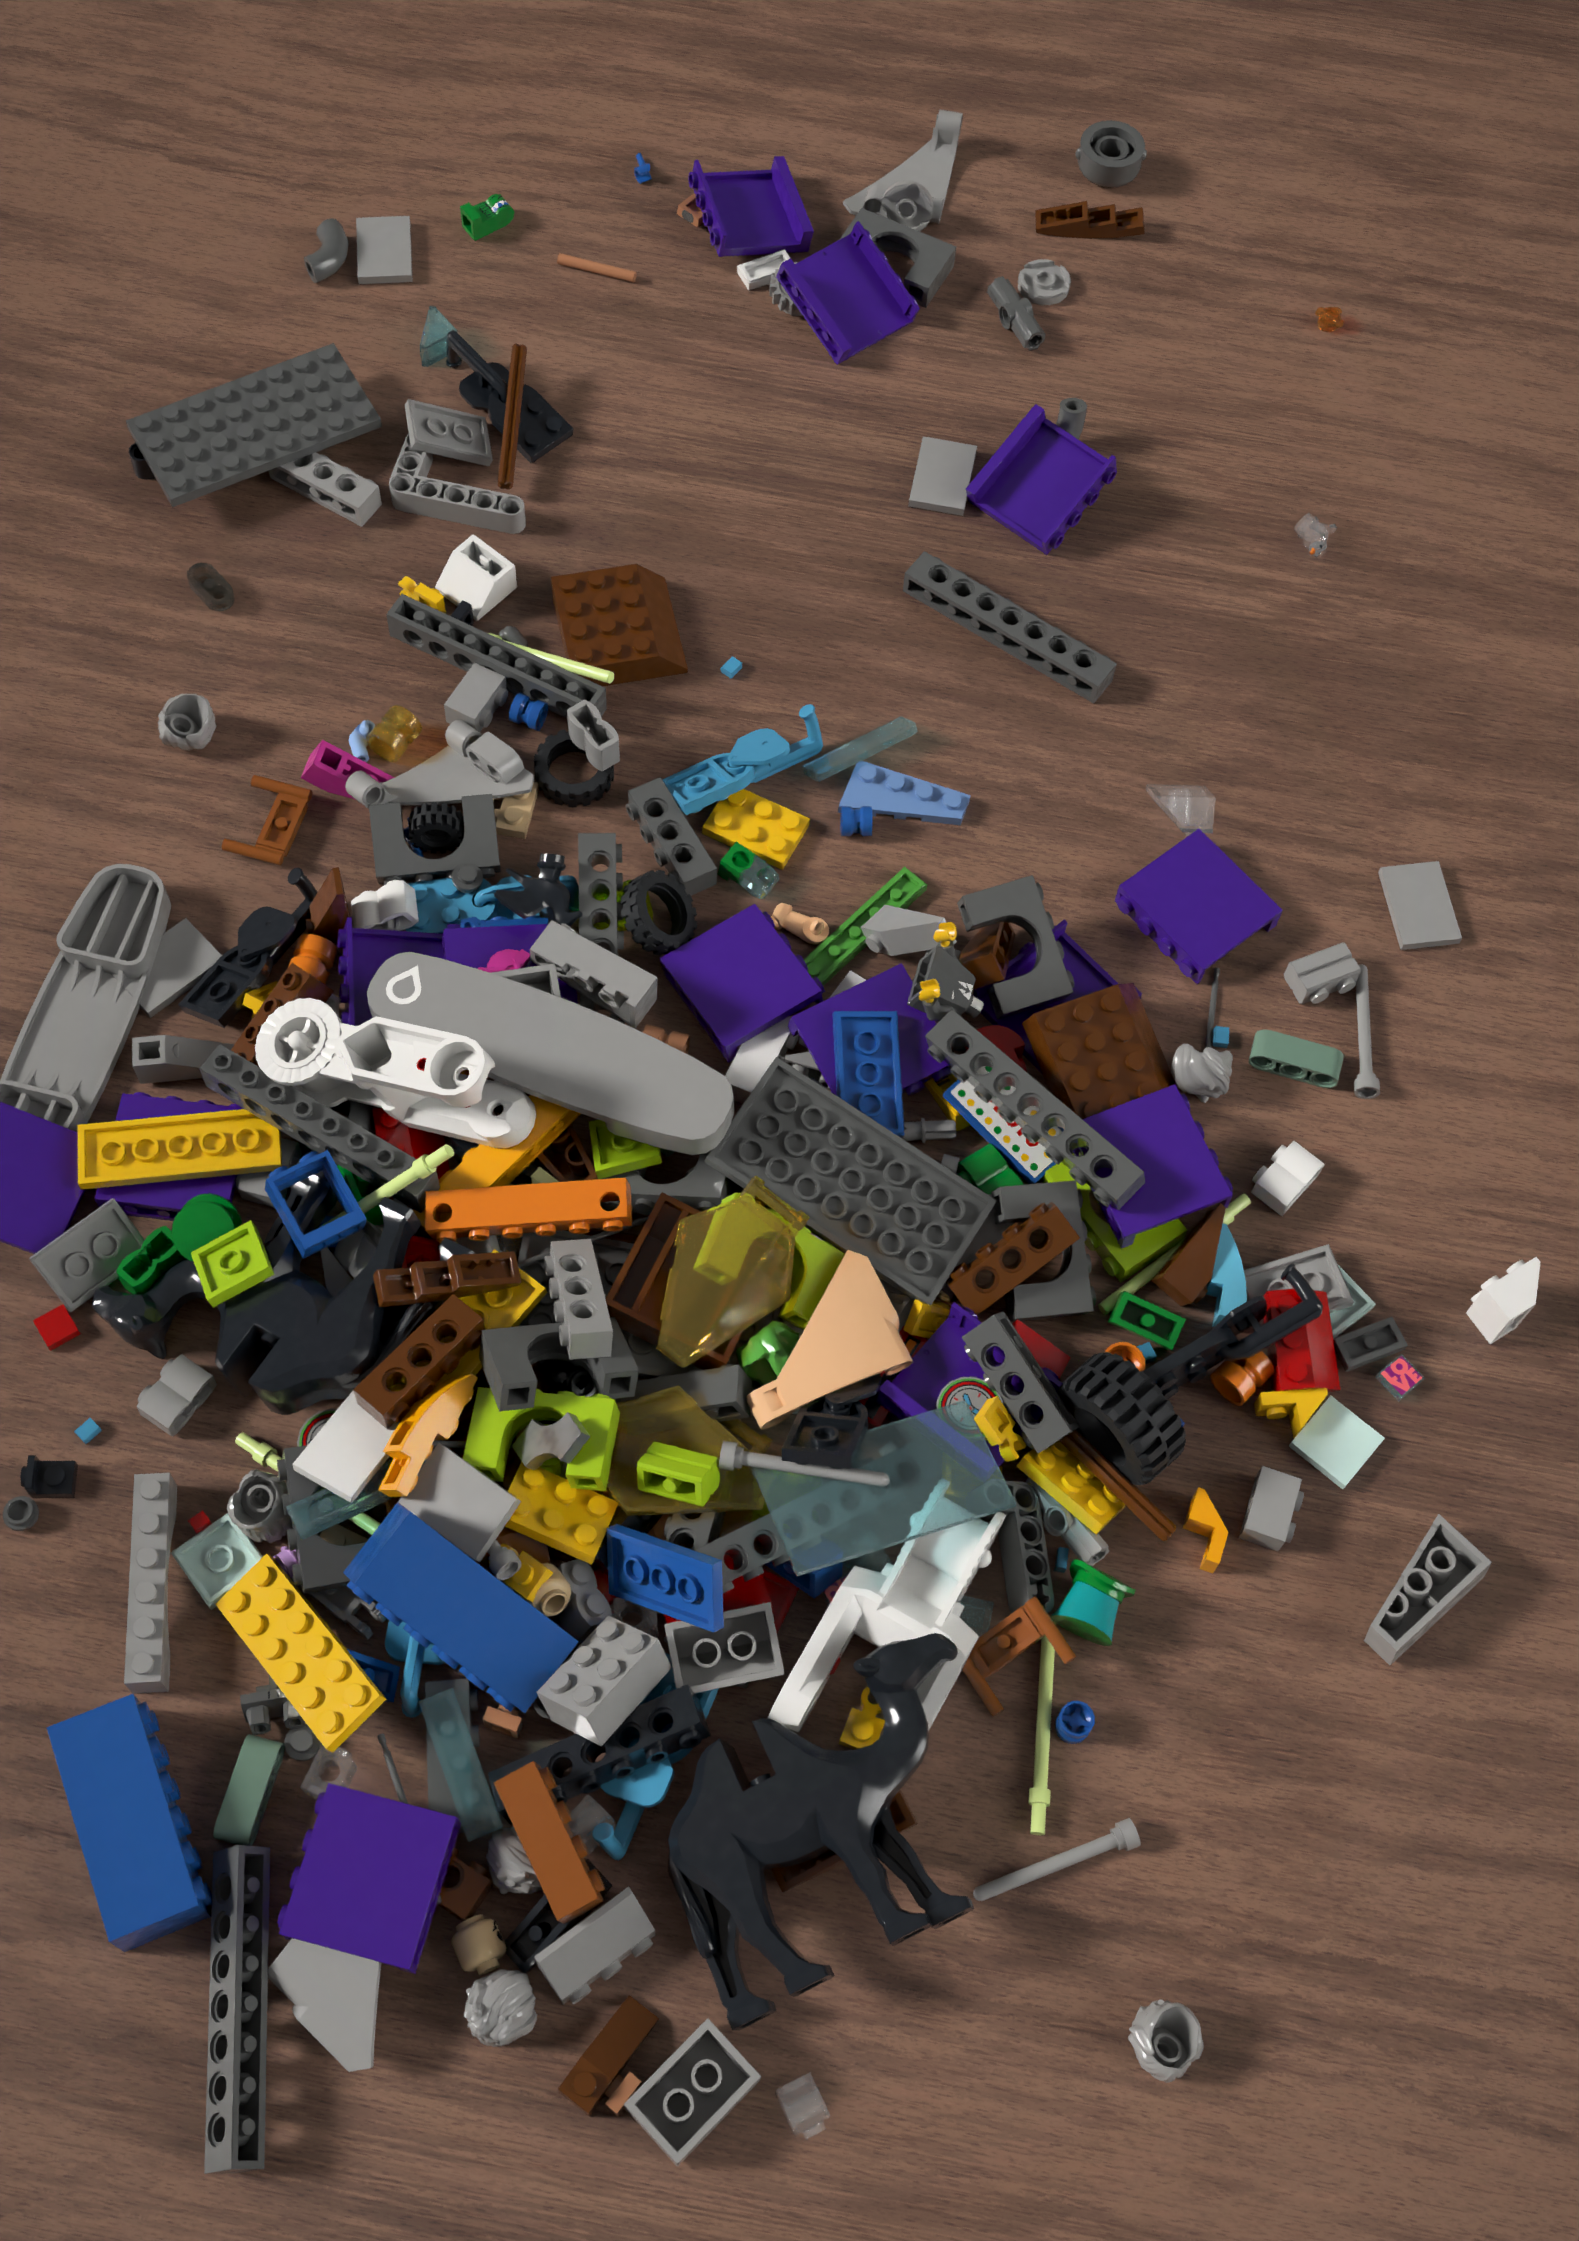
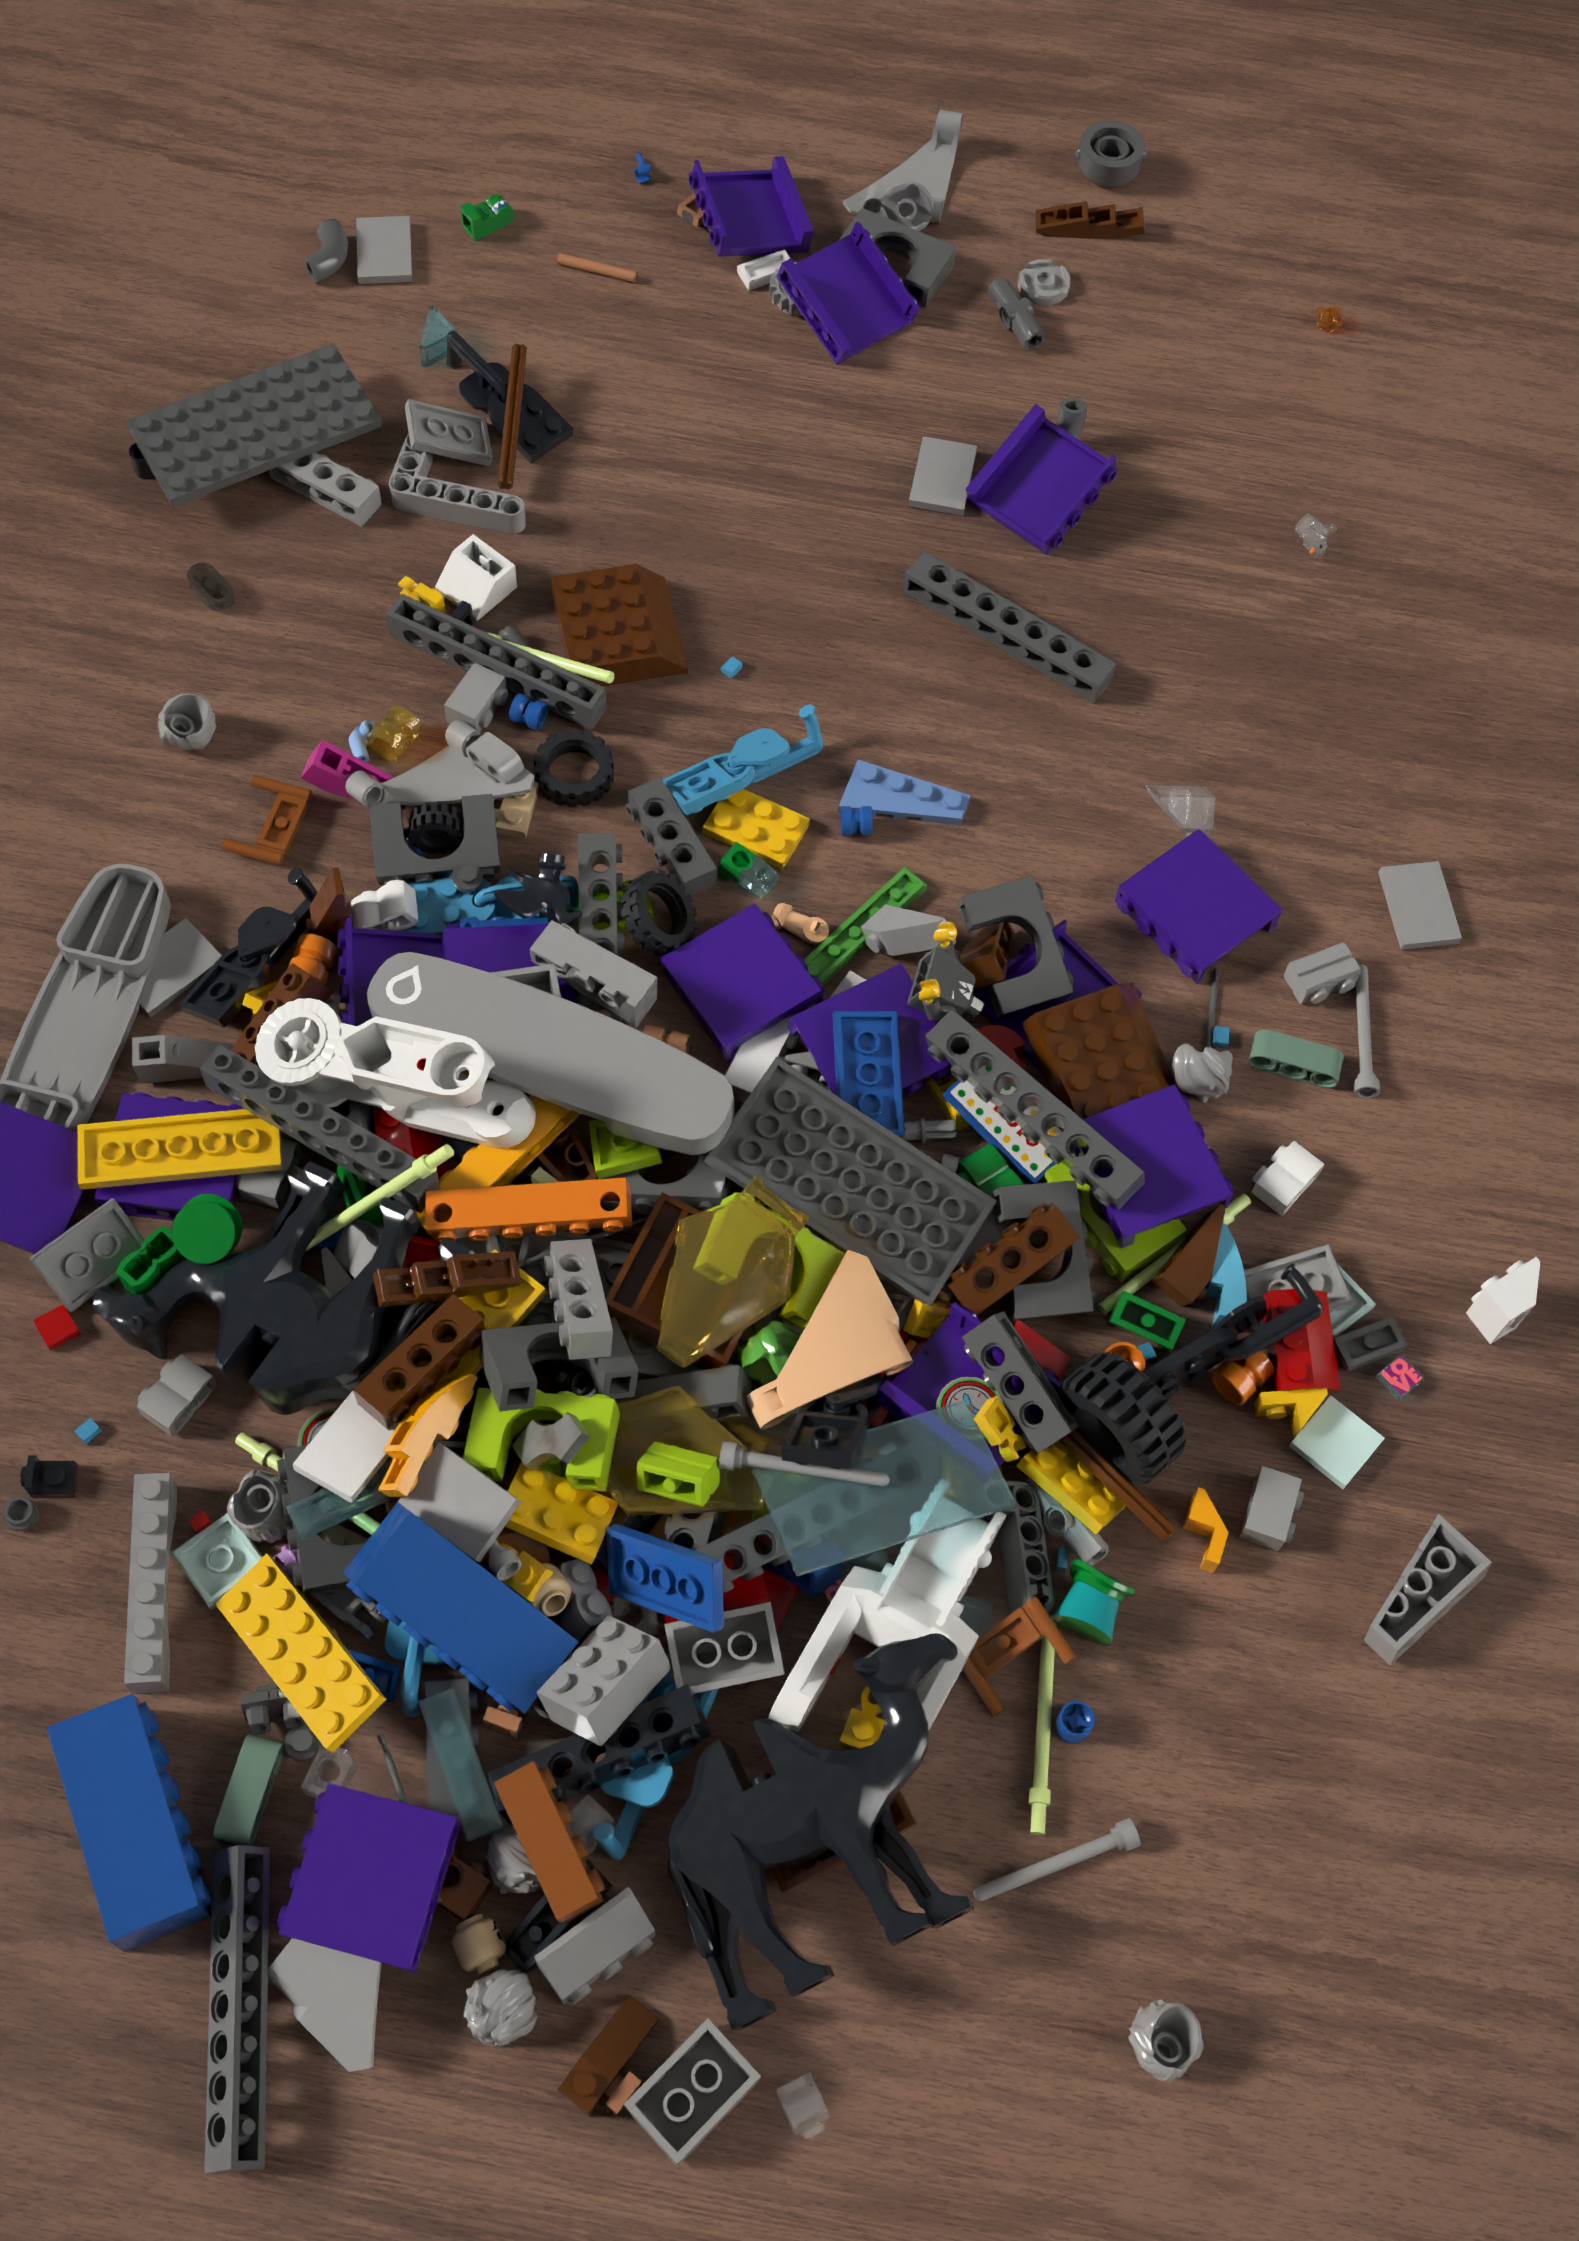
lime plate [191,1220,275,1308] -> none
blue window [265,1150,367,1259] -> none
dark pink piece [477,949,530,973] -> none
light grey brick [567,700,620,771] -> none
clear light blue tile [802,716,918,782] -> none

